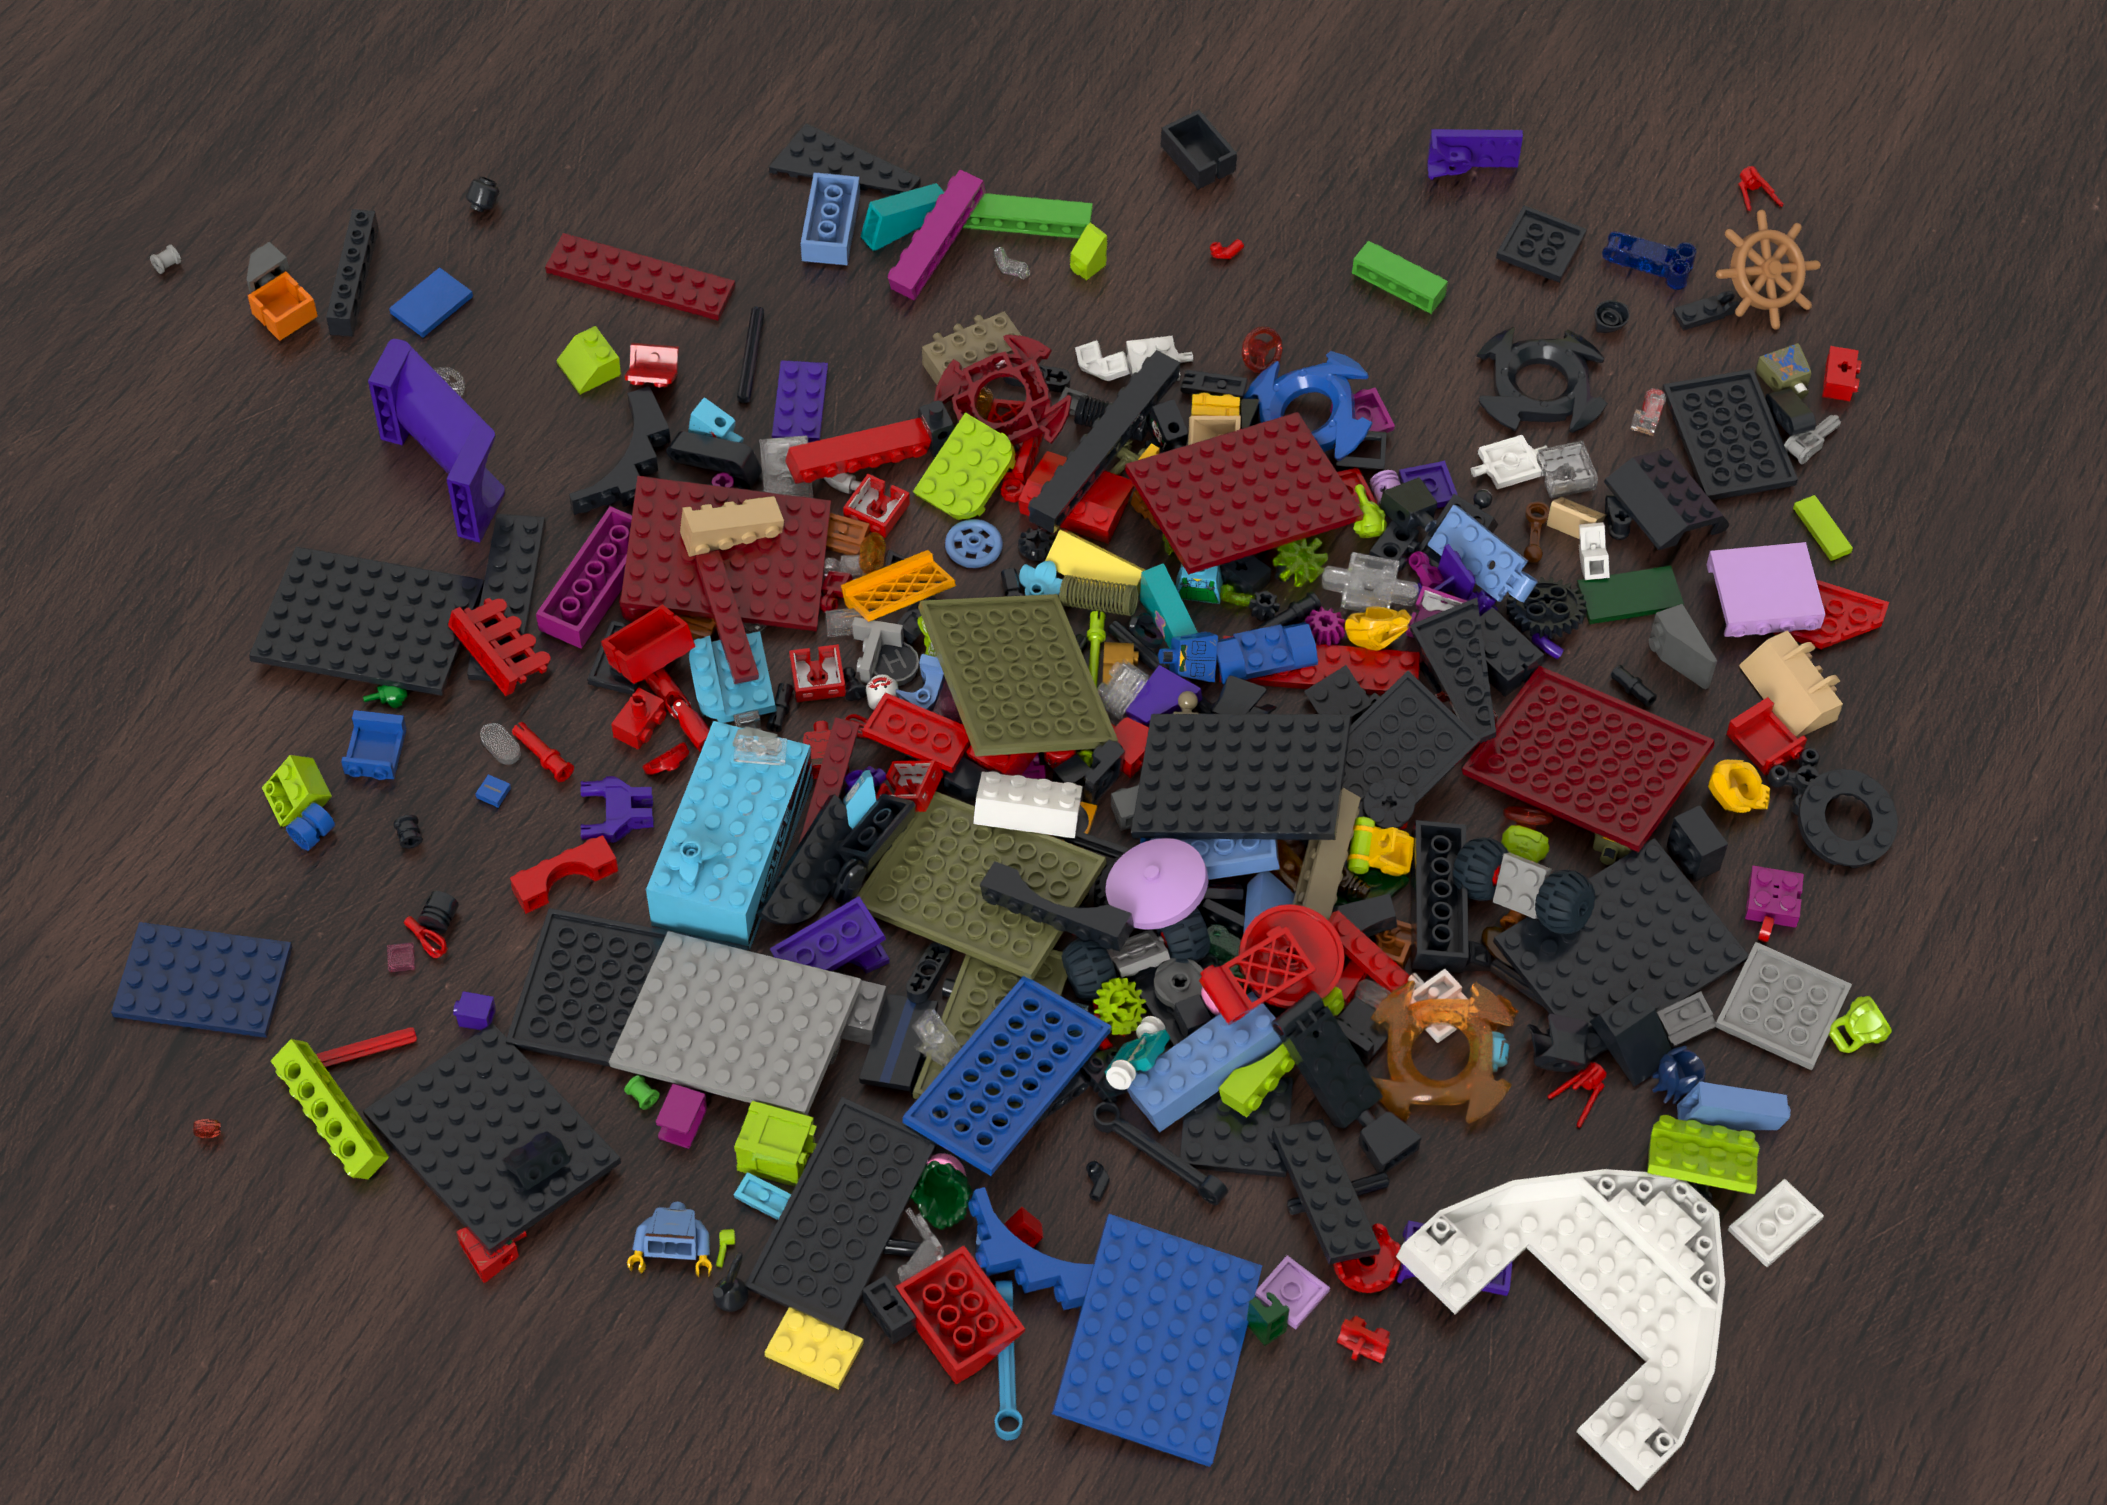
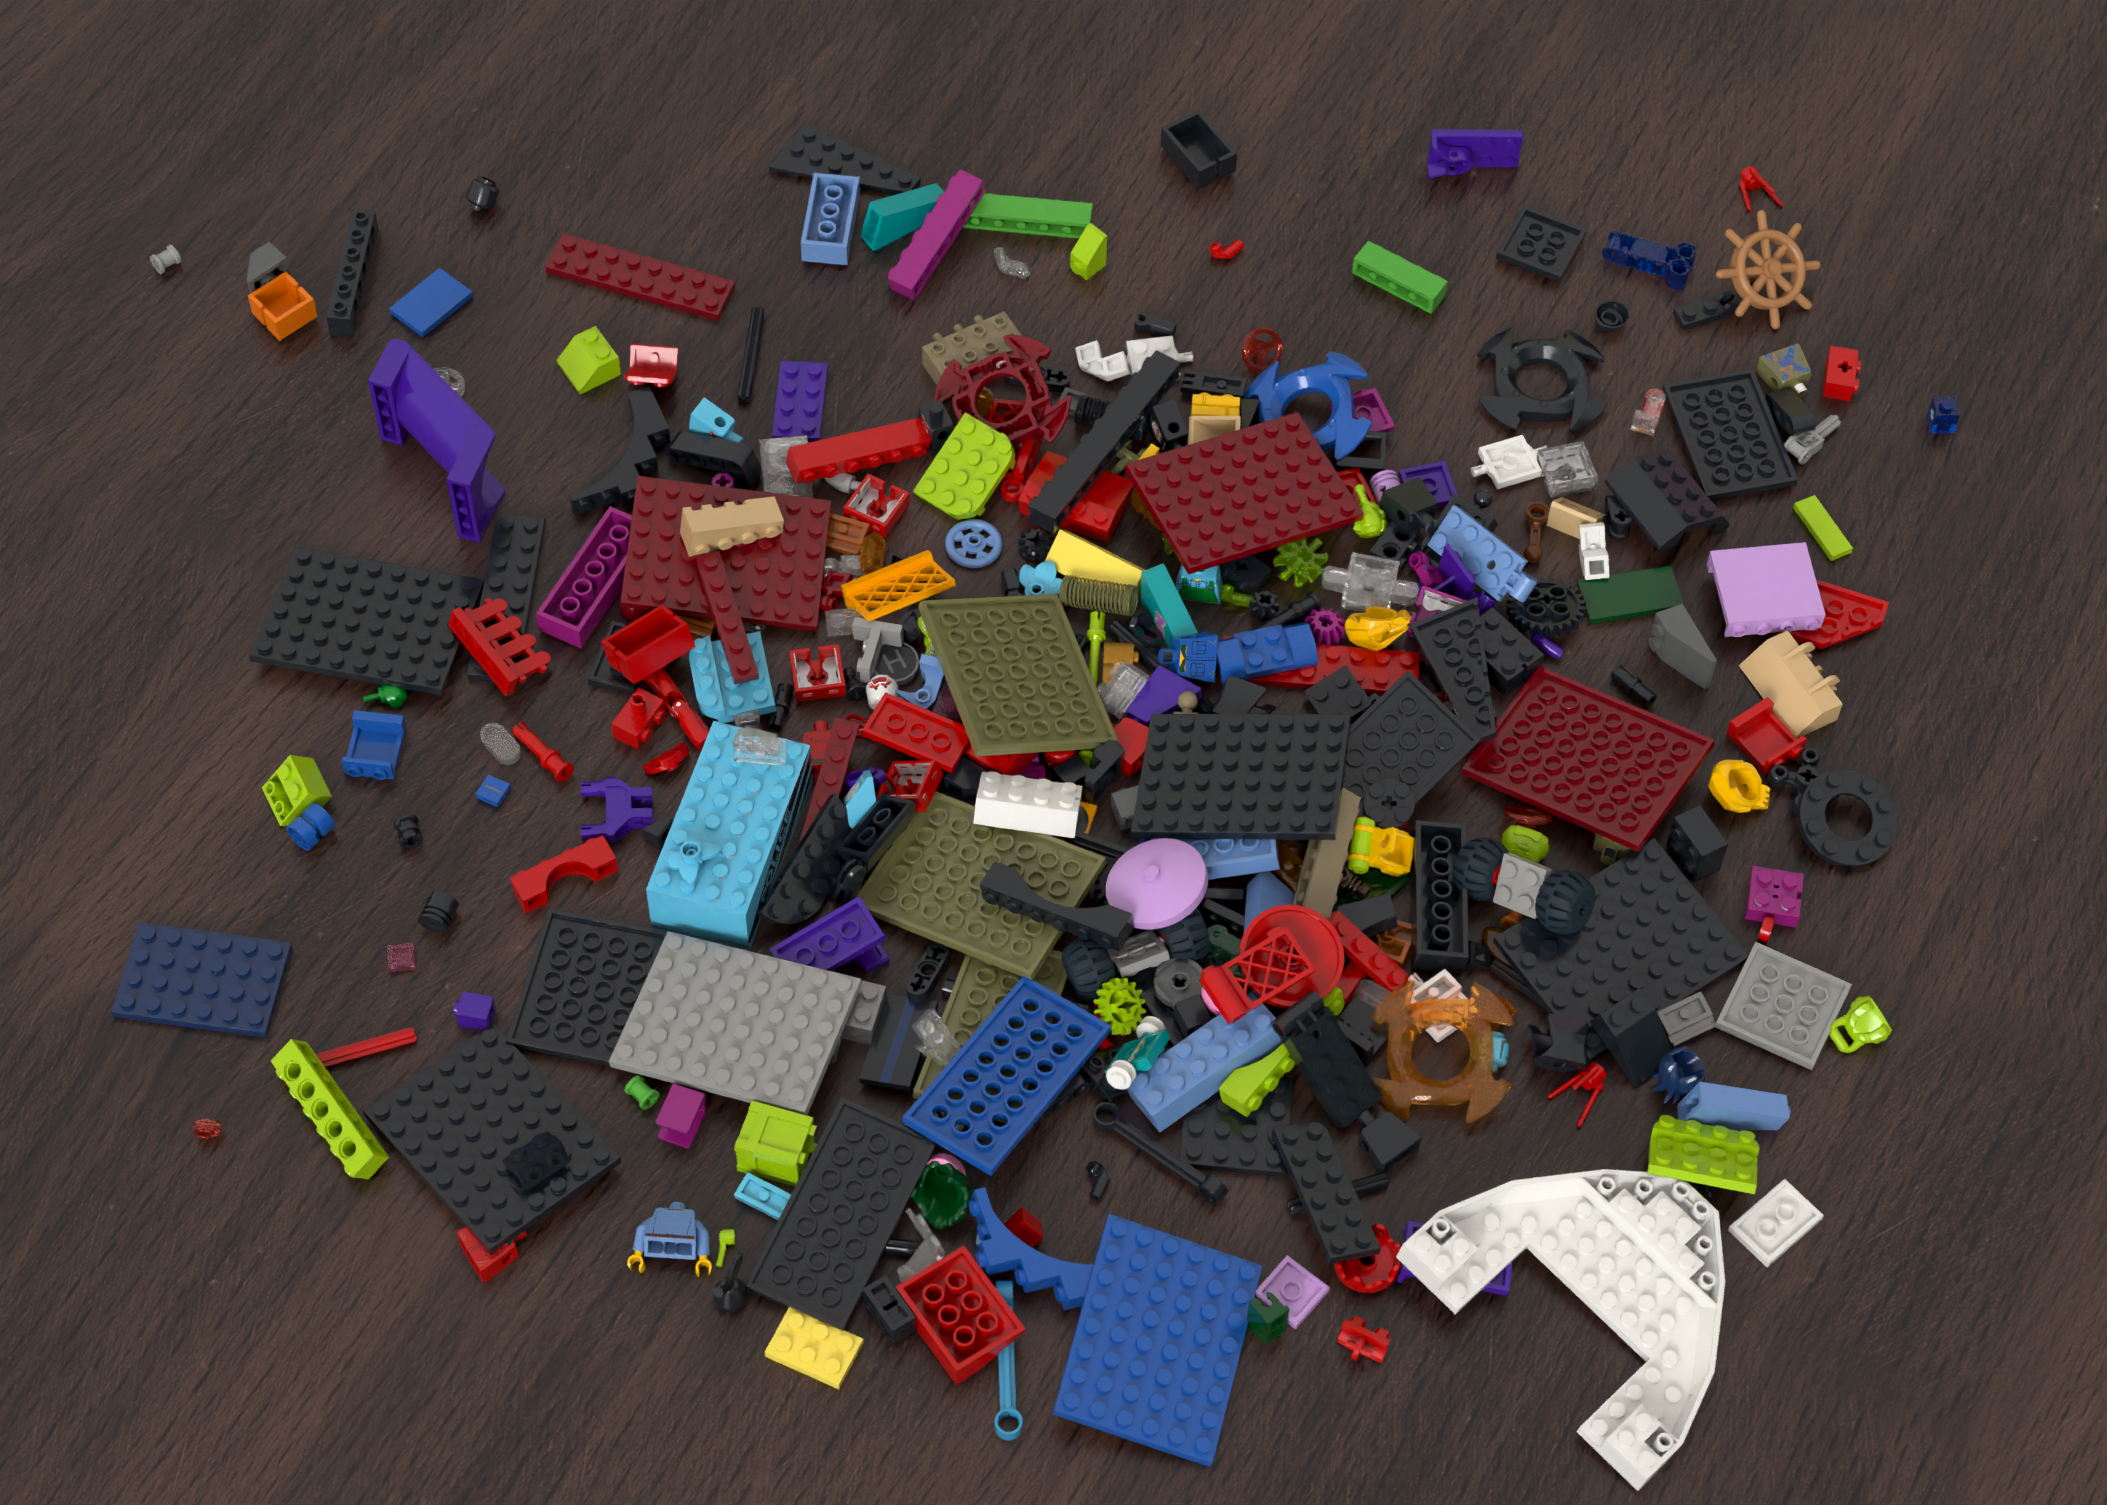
red piece [404,916,448,958] -> none
none -> black slope [643,817,673,850]
none -> black bar [1134,312,1177,337]
none -> clear blue brick [1927,396,1960,433]

